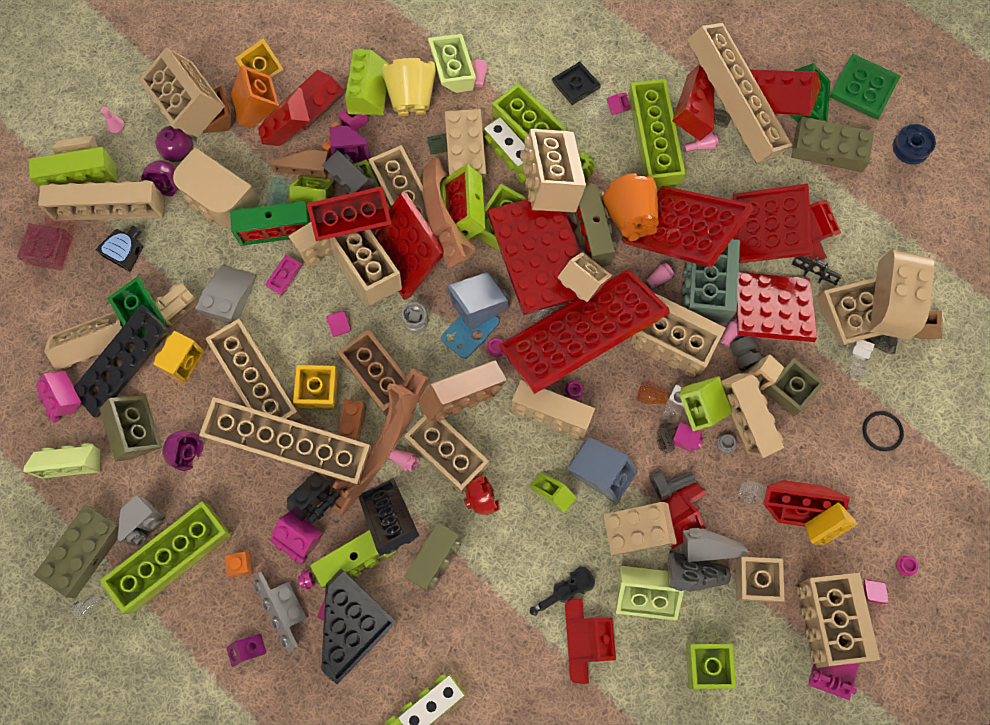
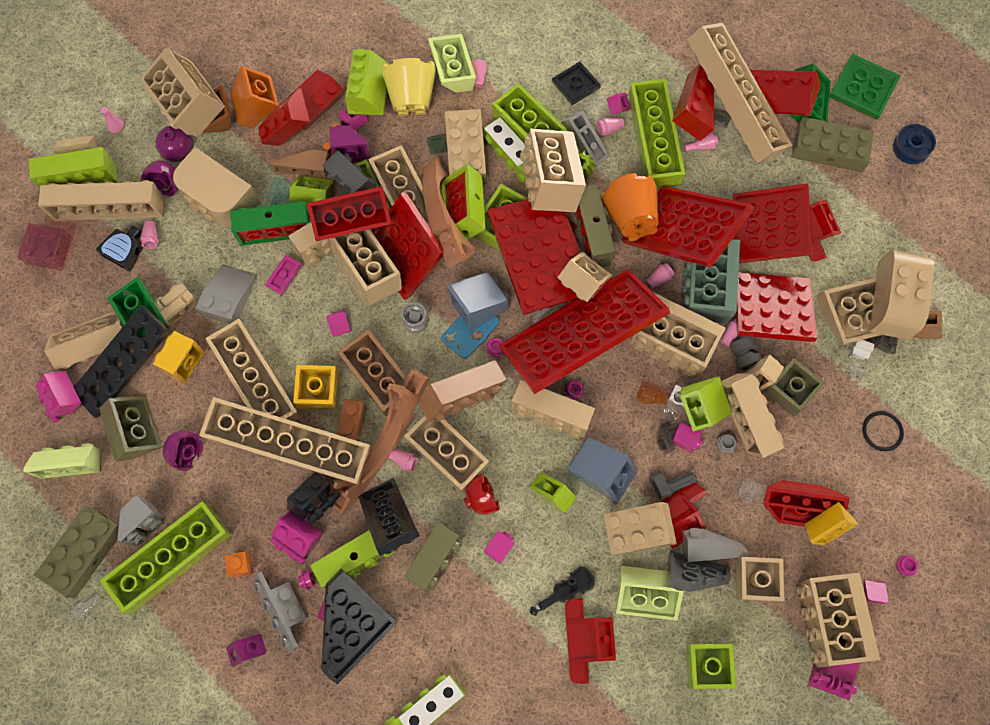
yellow slope [234,38,283,78] -> none
black piece [792,256,842,285] -> none
none -> bright pink cone [140,221,159,249]
none -> dark pink brick [484,531,515,564]
none -> light grey slope [561,110,610,166]
none -> bright pink cone [596,118,624,136]

